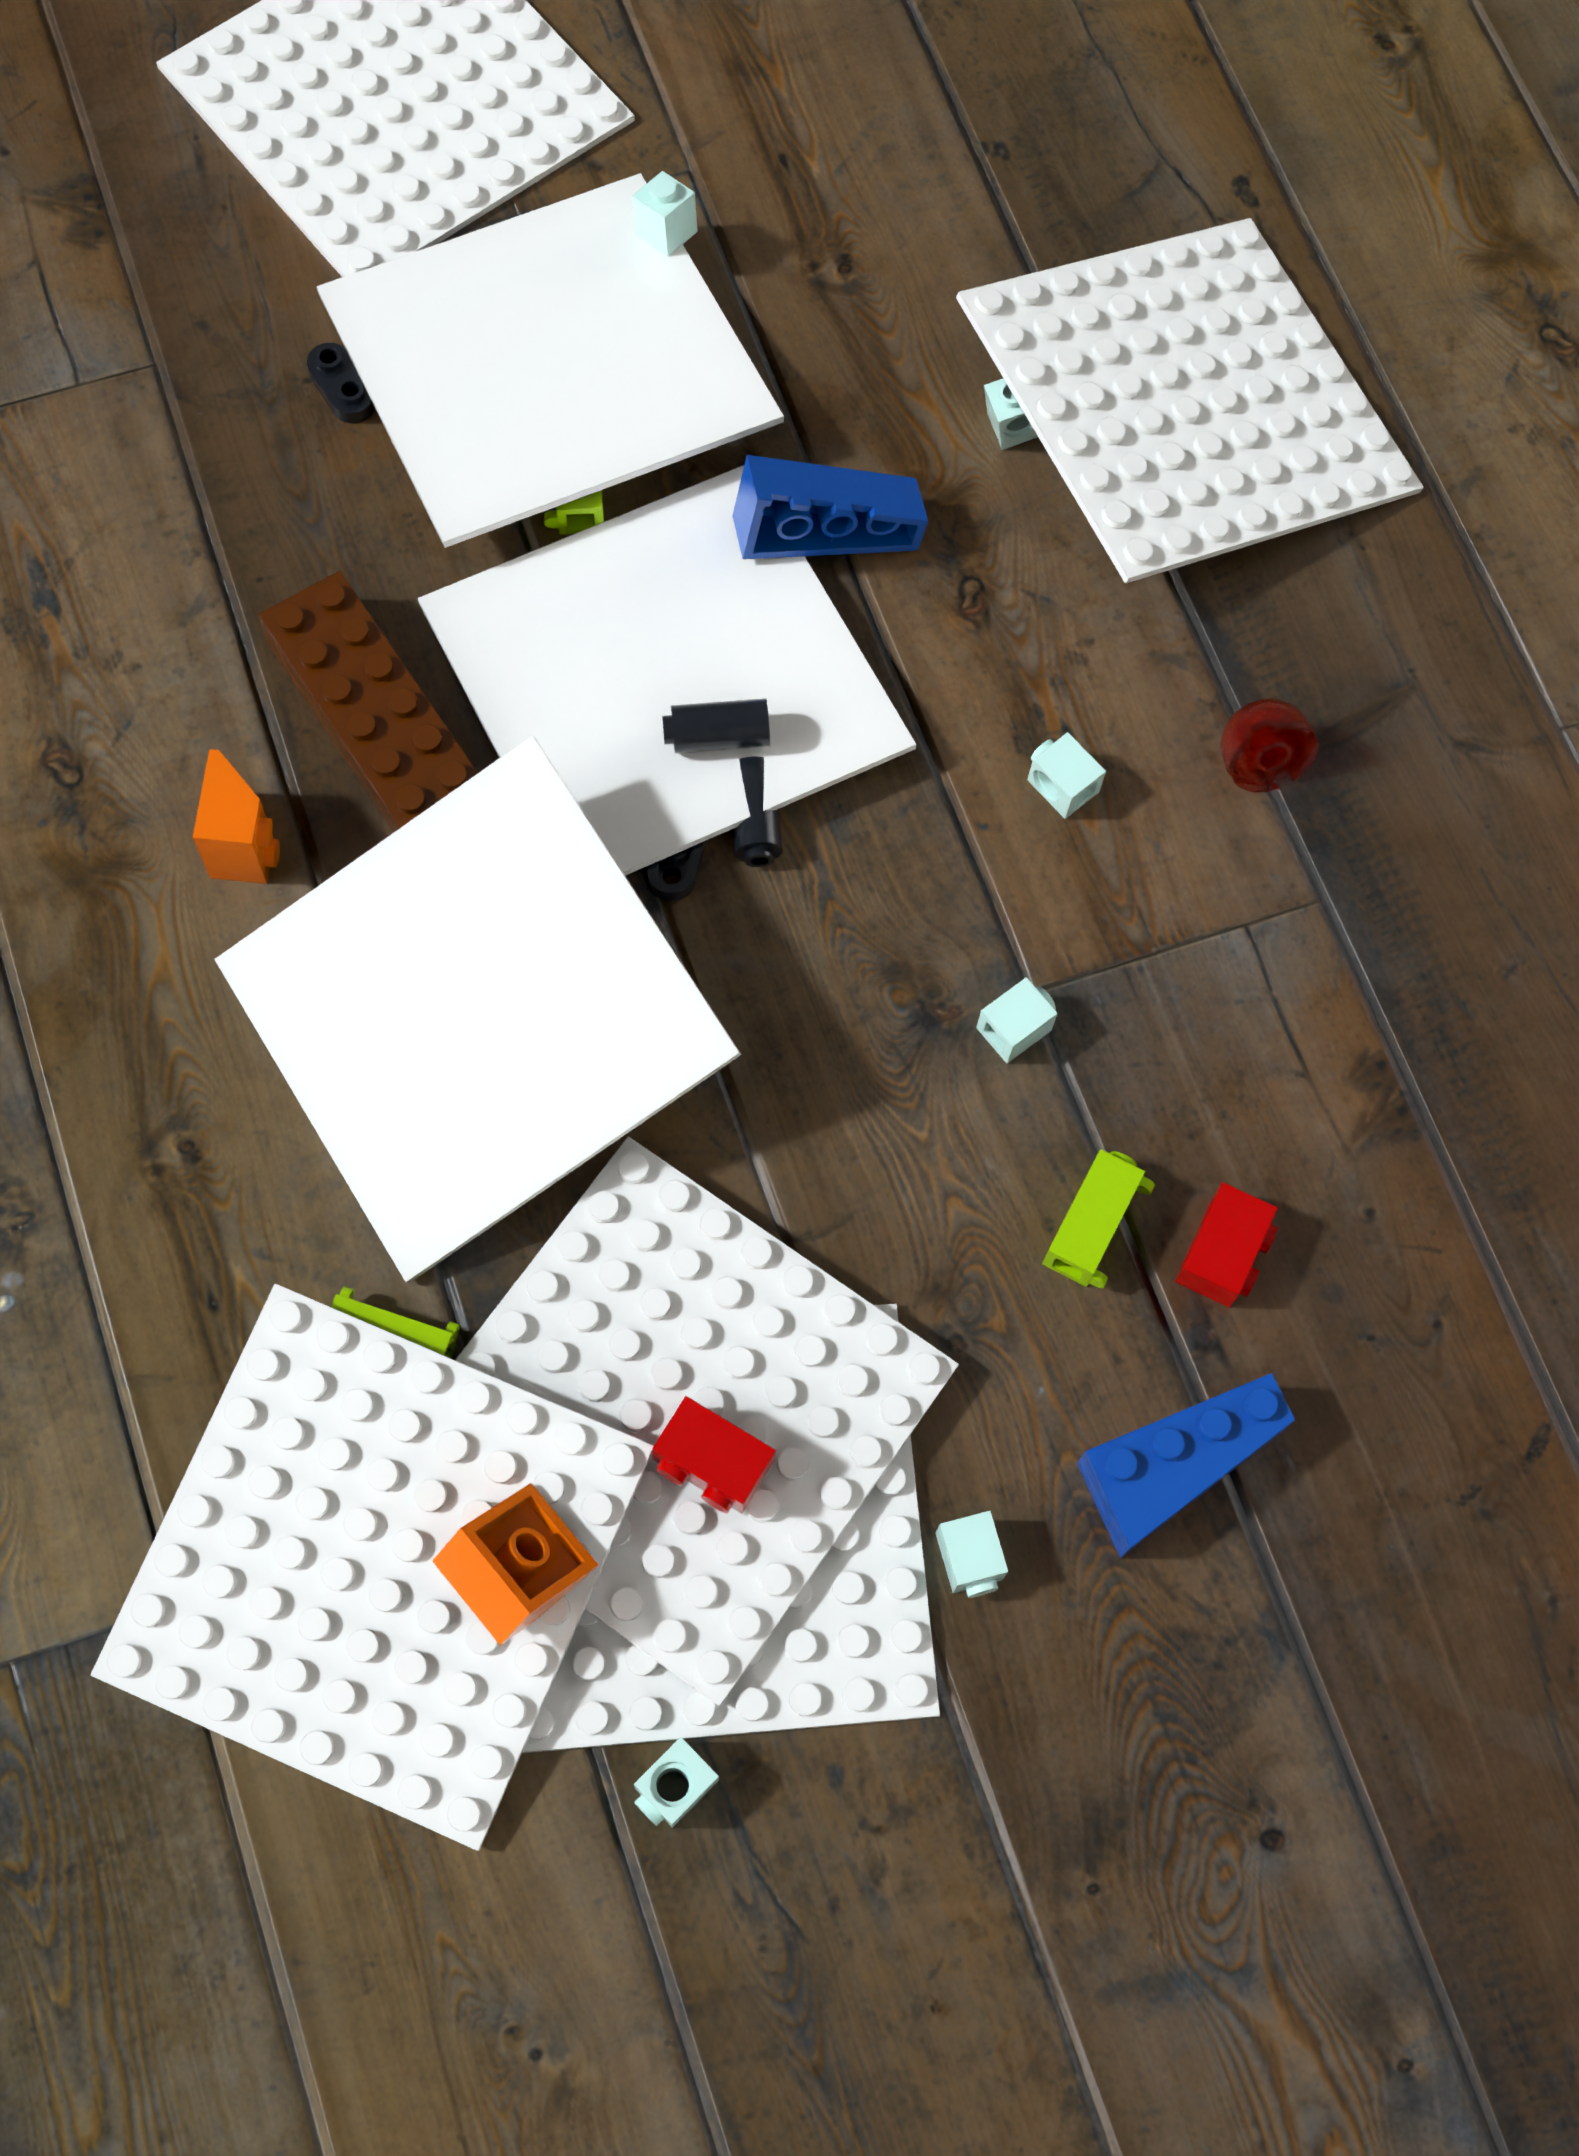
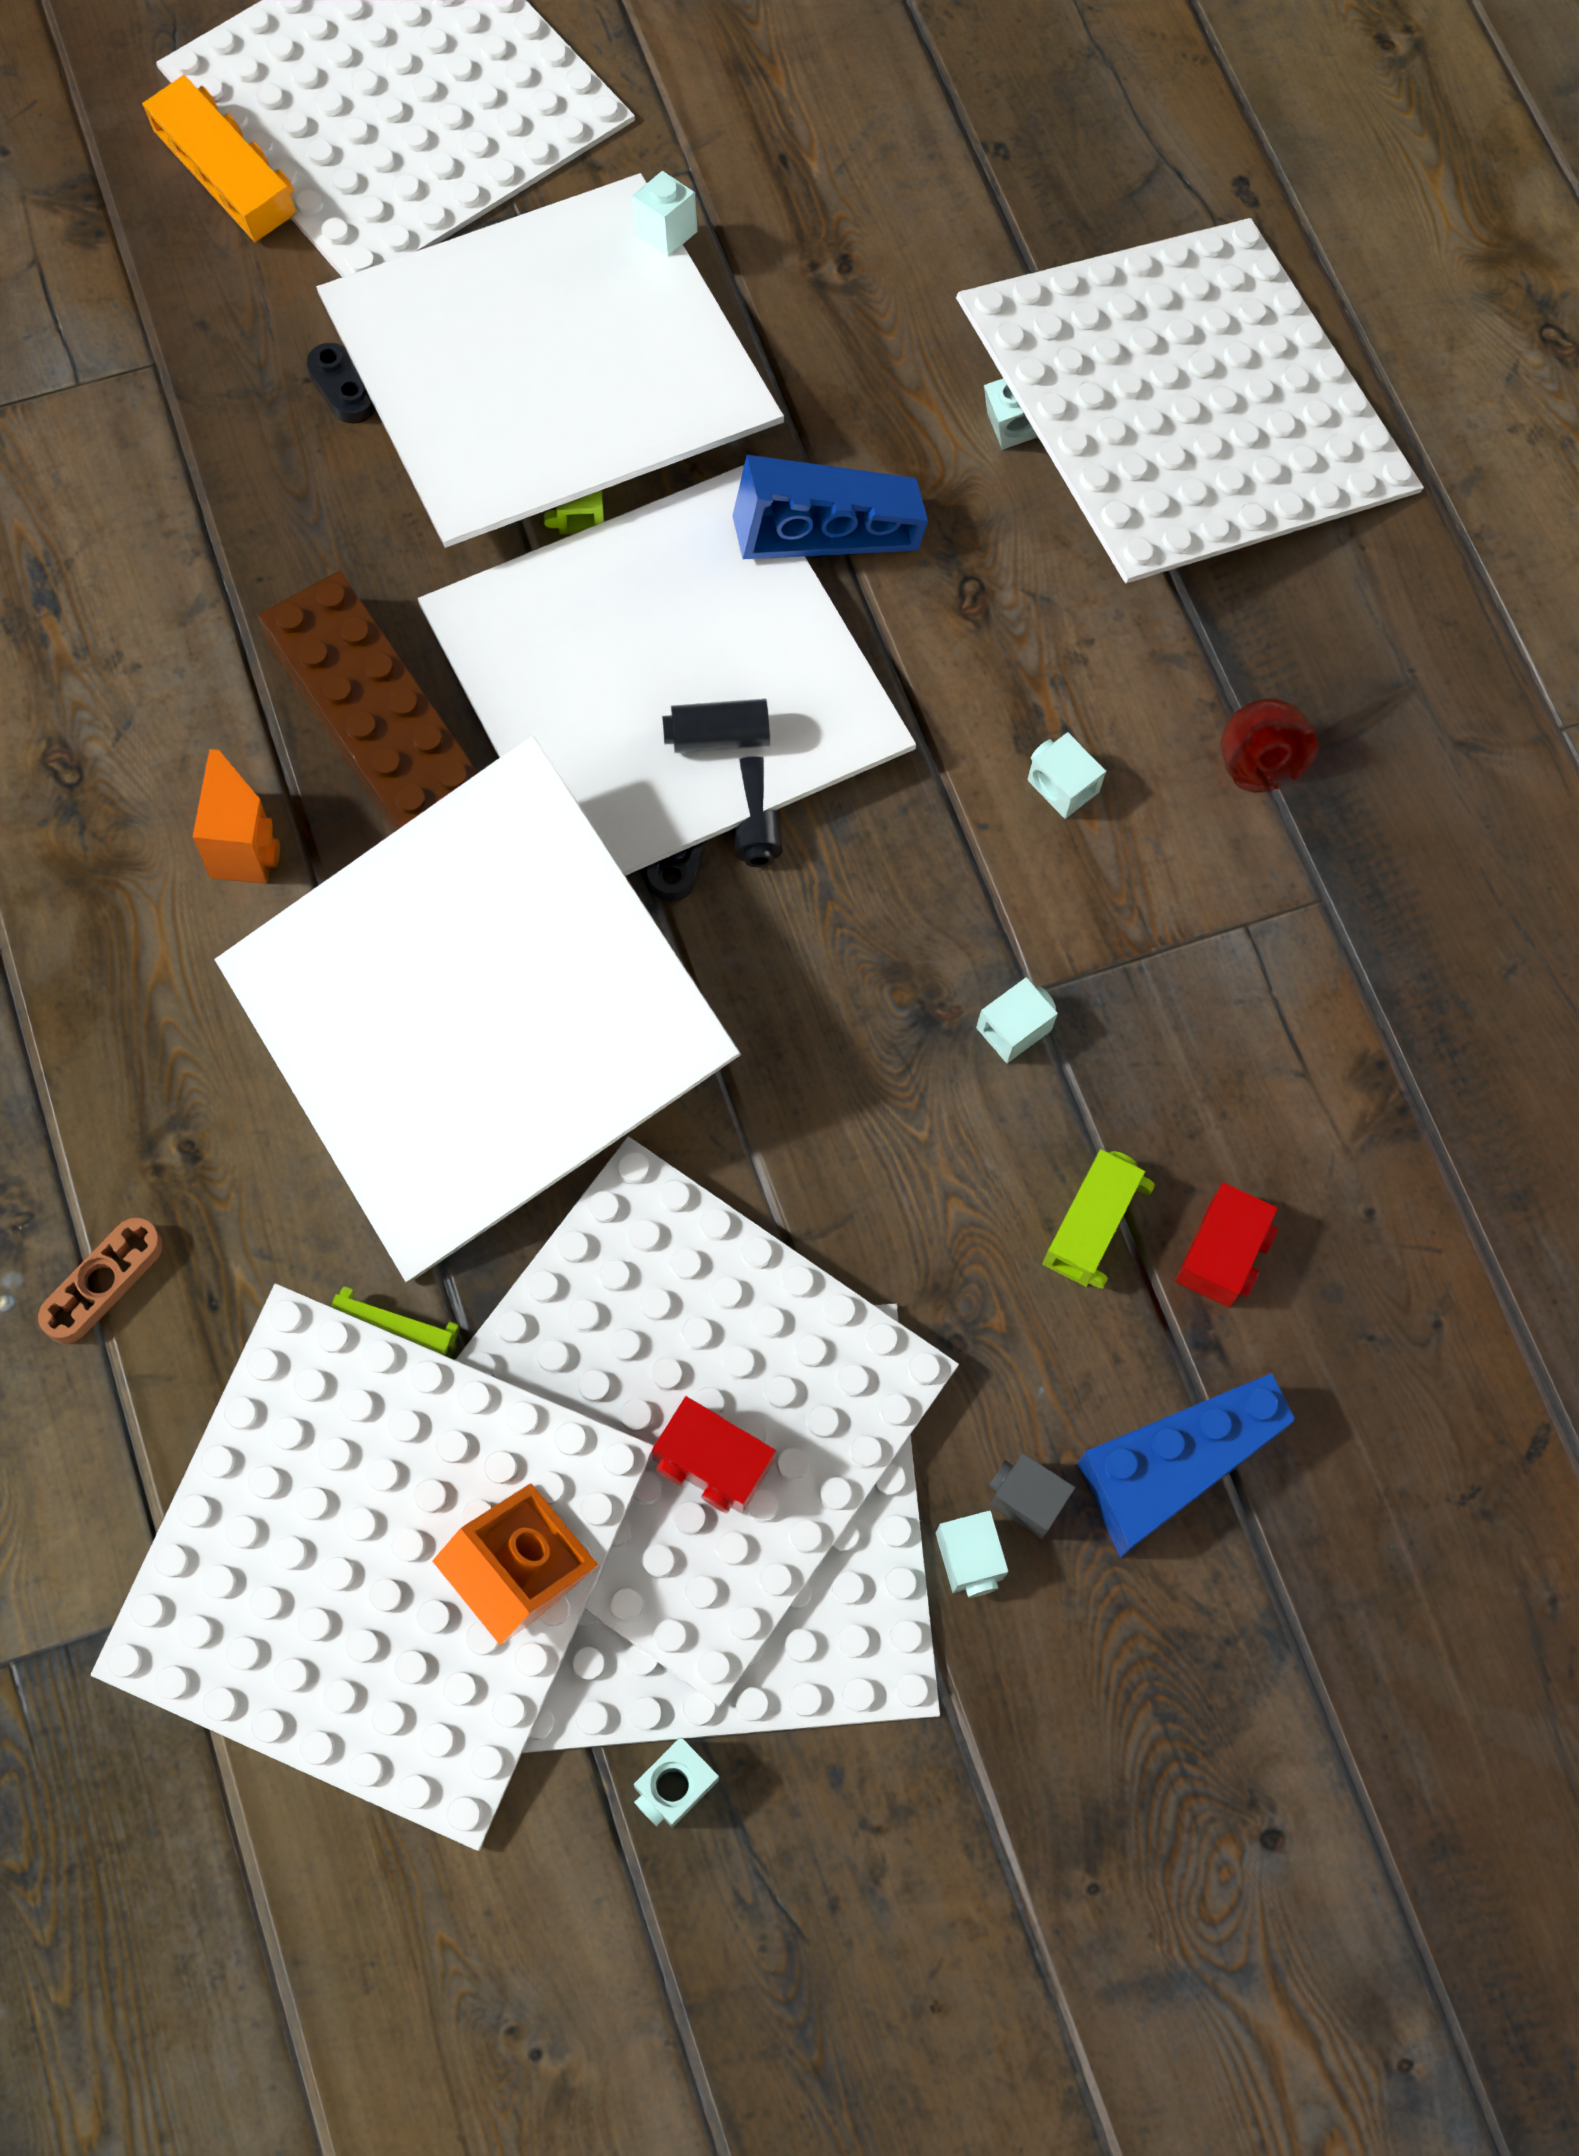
none -> nougat beam [38,1218,163,1344]
none -> light orange brick [142,75,297,243]
none -> dark grey brick [989,1452,1076,1540]

